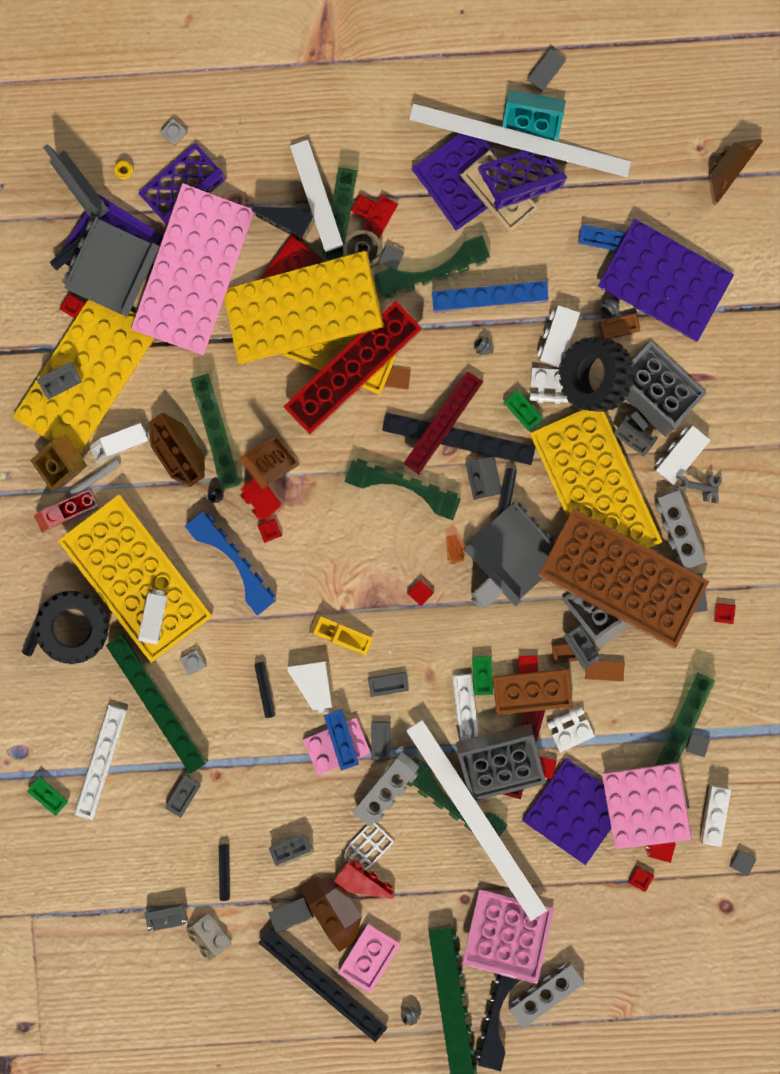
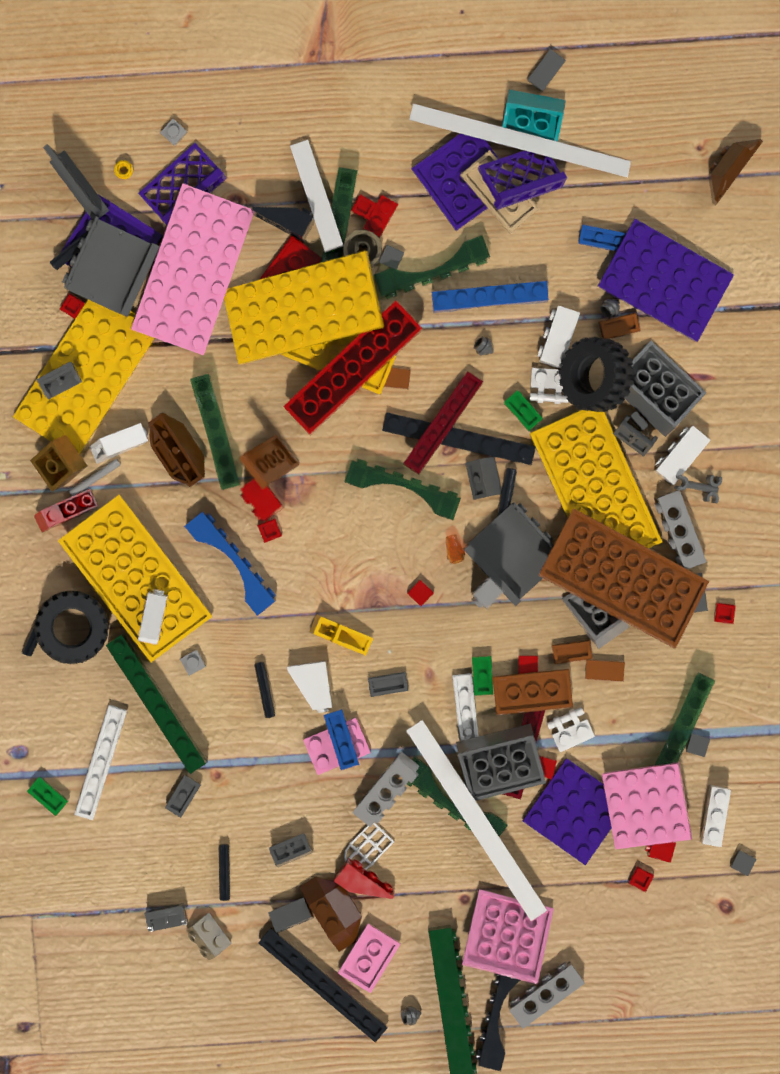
black hinge [207,488,224,504] -> none
dark grey tile [371,721,391,760] -> none
dark grey hinge [563,625,601,669] -> none

